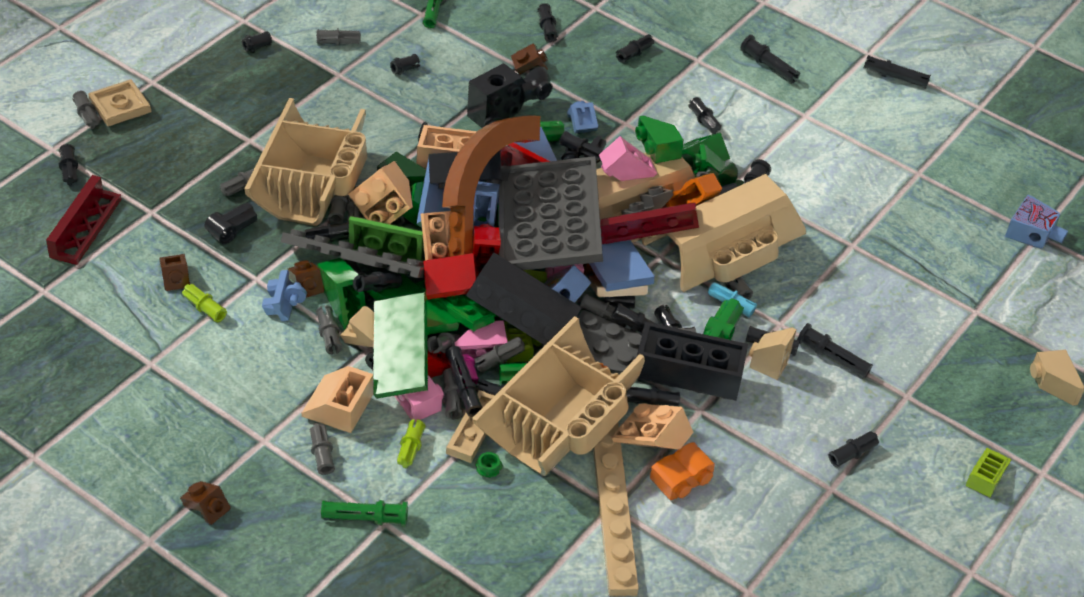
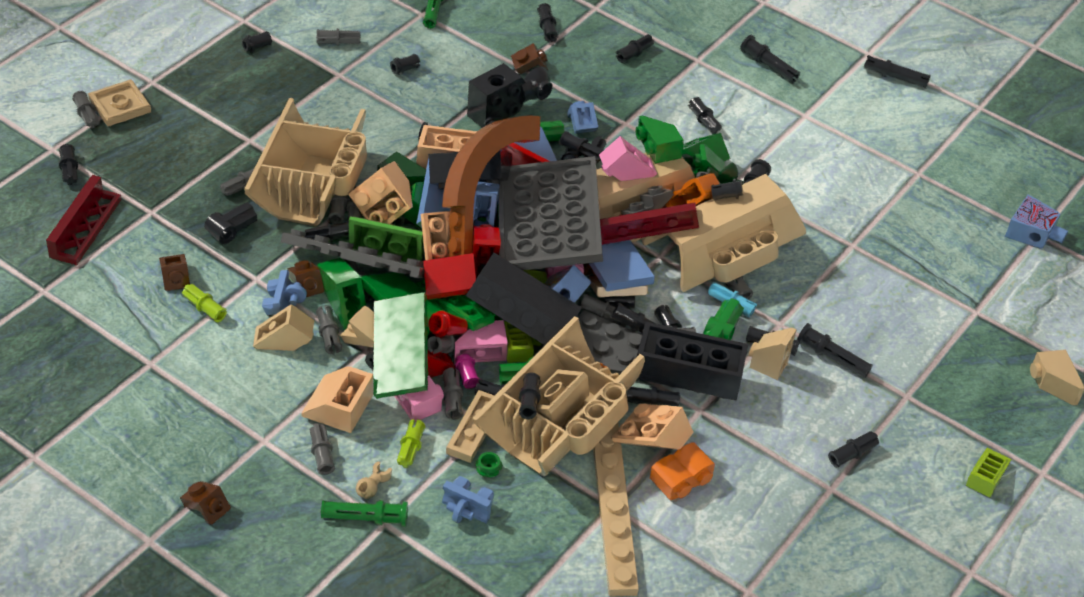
black pin [353,271,402,292] -> none
black pin [445,346,483,417] -> none
dark grey axle [475,337,525,373] -> none
none -> tan slope [253,304,314,351]
none -> tan arm [356,462,392,499]
none -> red cone [428,311,468,337]
none -> medium blue hips [442,476,494,523]
none -> black pin [519,372,541,420]
none -> tan slope [536,369,590,428]
none -> black pin [711,179,743,201]

